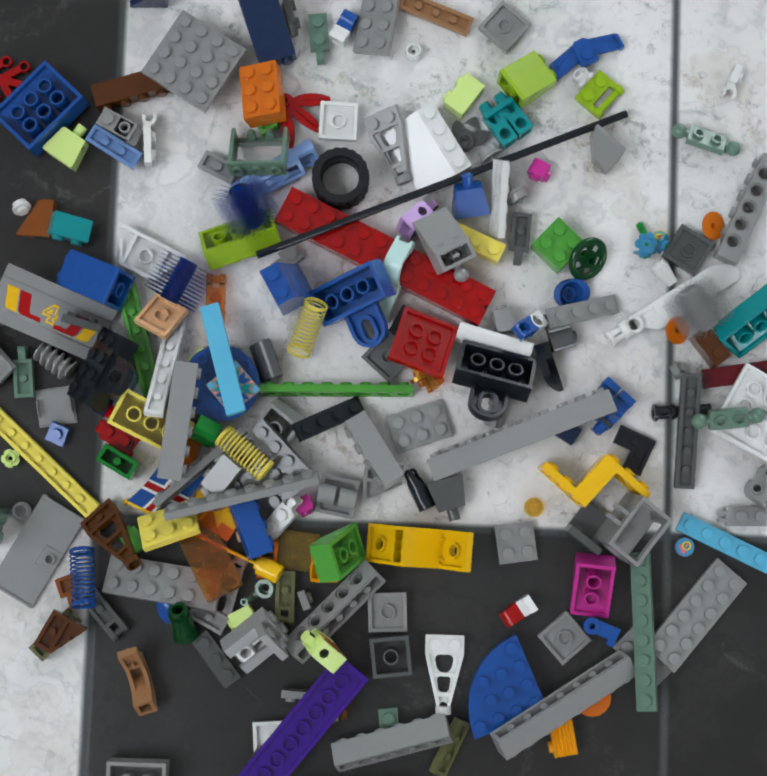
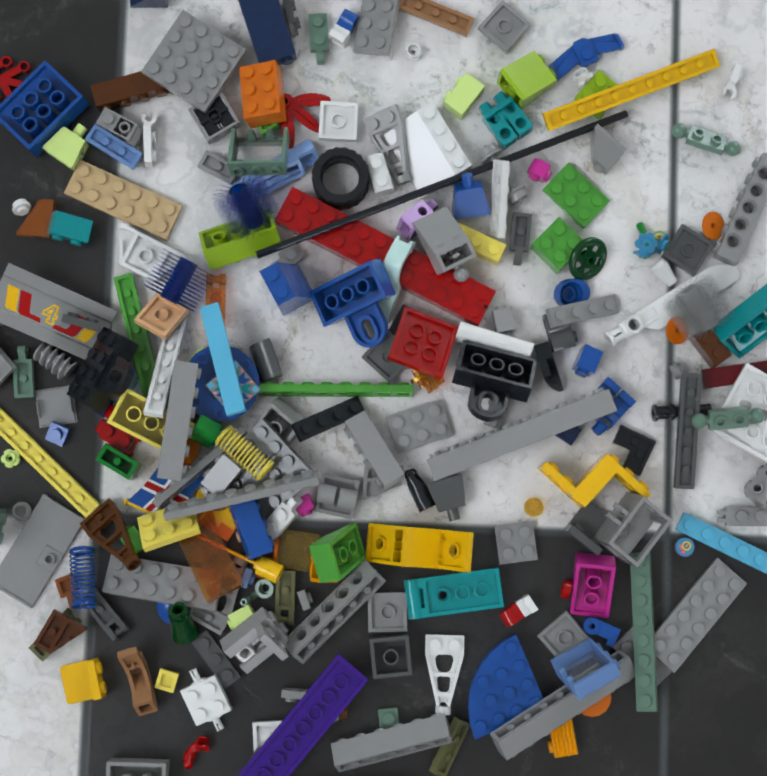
blue slope [55,249,136,312] -> none
light yellow piece [287,297,328,359] -> none
yellowish green torso [301,628,347,674] -> none
dark grey plate [452,117,489,152] -> none
blue leg [511,310,549,342] -> none
none -> yellow bracket [60,657,107,704]
none -> tan plate [64,160,183,241]
none -> light yellow plate [154,668,180,693]
none -> white plate [180,668,233,732]
none -> red piece [182,736,210,769]
none -> piece [188,91,241,145]
none -> medium blue plate [239,567,256,589]
none -> white brick [364,152,394,198]
none -> teal hinge [404,567,504,620]
none -> yellow plate [542,48,720,131]
none -> bright green plate [542,163,610,229]
none -> medium blue window [550,638,622,702]
none -> red tile [560,579,573,600]
none -> blue brick [571,344,604,378]

